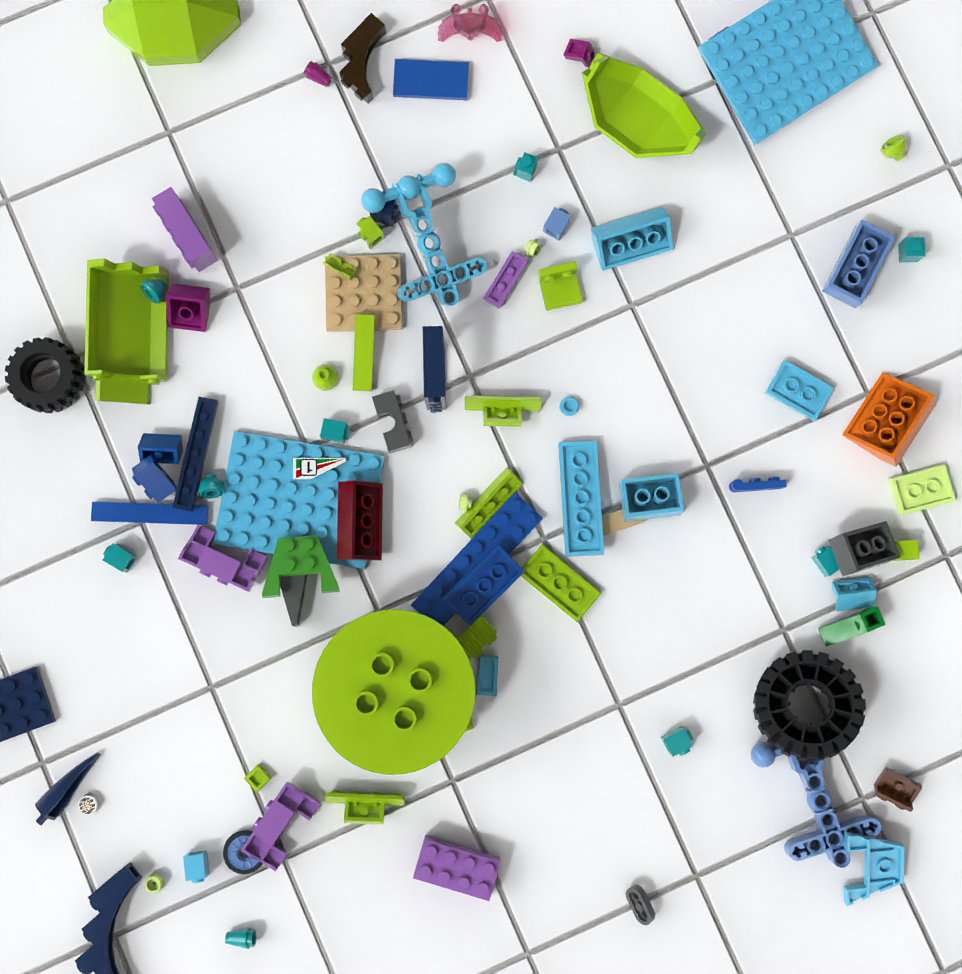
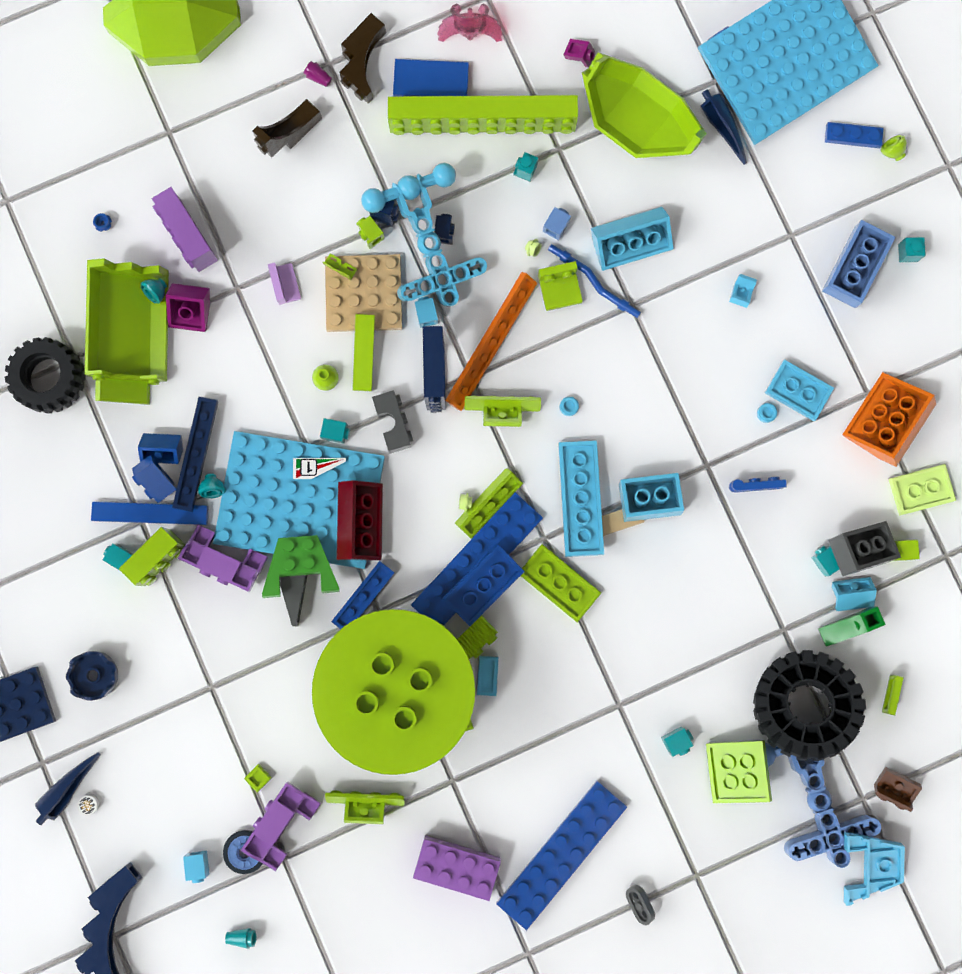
yellowish green plate [145,873,165,894] -> none
medium lavender plate [483,251,528,309] -> none
none -> dark blue plate [66,651,118,701]
none -> blue plate [93,213,112,232]
none -> lime brick [119,527,186,586]
none -> dark brown arch [252,99,322,158]
none -> lavender panel [268,263,301,305]
none -> blue plate [331,561,395,629]
none -> lime brick [388,95,578,135]
none -> medium azure brick [414,297,438,328]
none -> dark blue brick [434,214,455,245]
none -> orange plate [445,272,537,411]
none -> blue plate [496,780,627,931]
none -> blue bar [548,244,641,318]
none -> dark blue piece [701,89,747,165]
none -> plate [706,740,772,803]
none -> medium azure bracket [729,274,757,308]
none -> medium azure tile [757,403,777,423]
none -> blue plate [824,122,883,149]
none -> lime tile [882,675,904,716]

